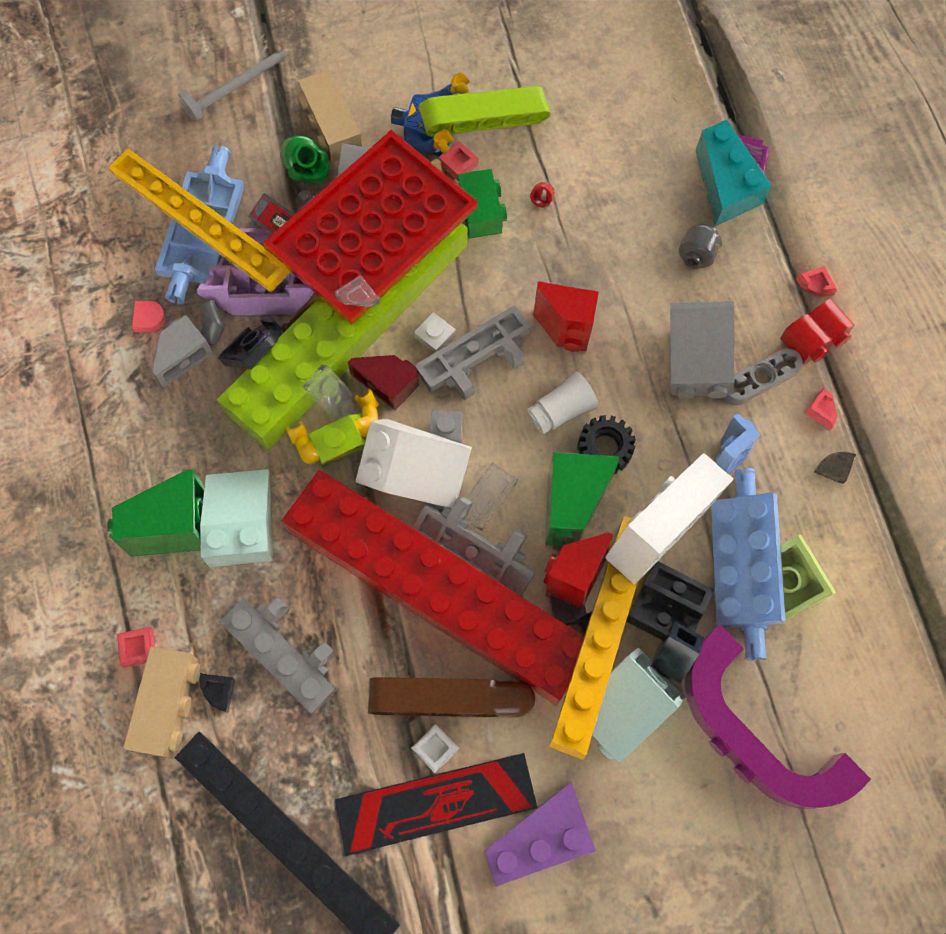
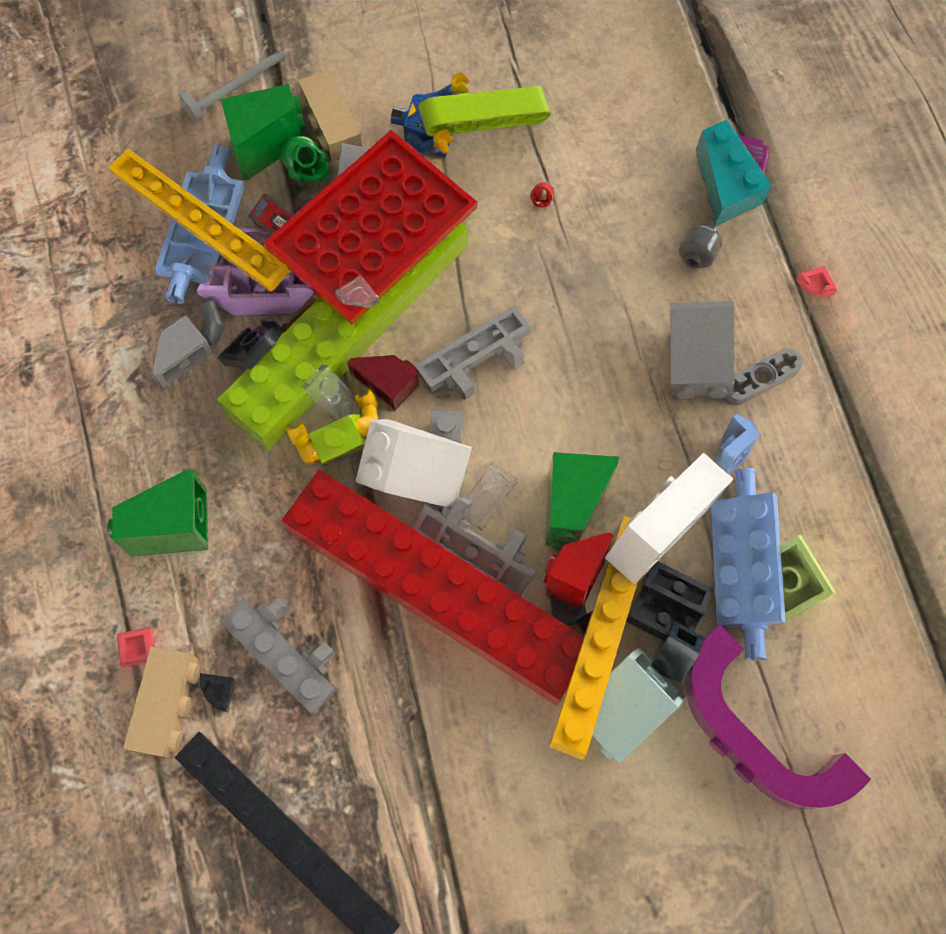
coral tile [132,301,166,332] -> none
light aqua slope [200,469,274,567] -> none
black sticker [335,753,538,856] -> none
reddish brown piece [368,677,535,718] -> none
white tile [411,724,459,774] -> none
white plate [414,312,456,353] -> none
coral plate [439,141,479,181] -> none
green brick [458,169,507,239] -> none
medium lavender wing [484,782,595,886] -> none
white plant [527,371,599,434] -> none
red slope [533,281,599,352] -> none
black tyre [577,415,636,474] -> none
red brick [780,299,855,365] -> none
coral tile [804,387,838,430] -> none
clear smoke tile [814,452,856,484] -> none
none -> green slope [221,84,306,180]

